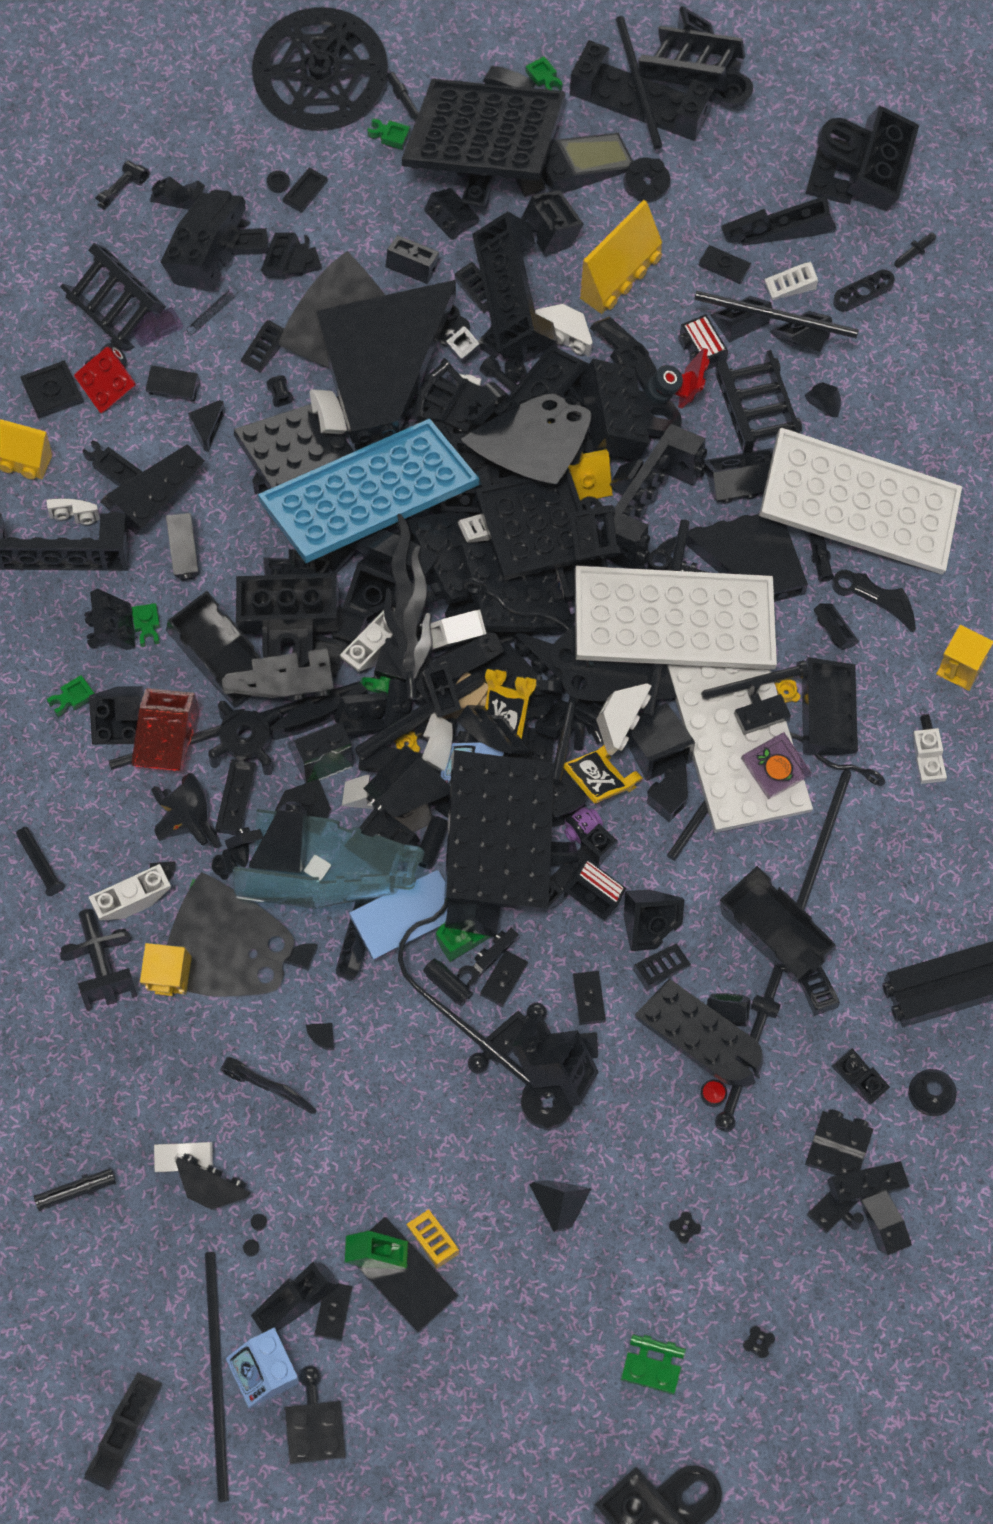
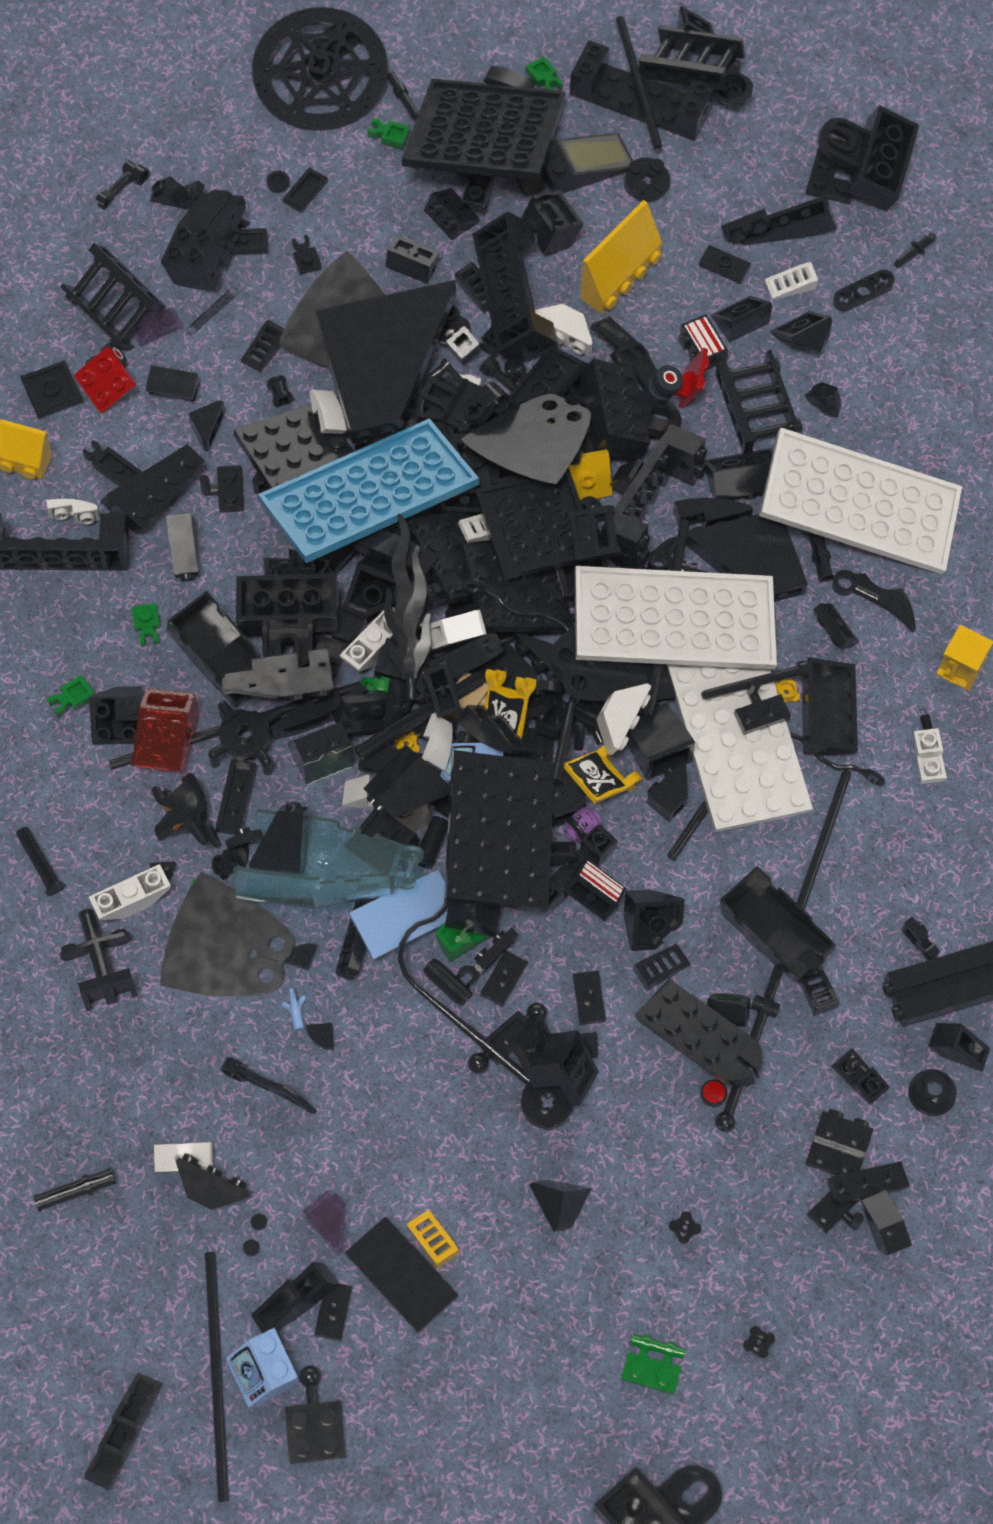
black plate [84,588,135,650] -> none
yellow piece [140,943,191,996] -> none
black slope [261,232,309,276] -> none
black plate [274,779,331,834] -> none
white sticker [304,855,331,881] -> none
green slope [344,1231,408,1269] -> none
black piece [694,291,859,339] -> none
clear purple tile [741,732,812,800] -> none
none -> black plate [199,465,244,513]
none -> light blue bar [282,988,306,1031]
none -> clear purple slope [303,1190,346,1257]
none -> black slope [673,498,753,529]
none -> black plate [901,917,940,961]
none -> black slope [929,1023,991,1072]

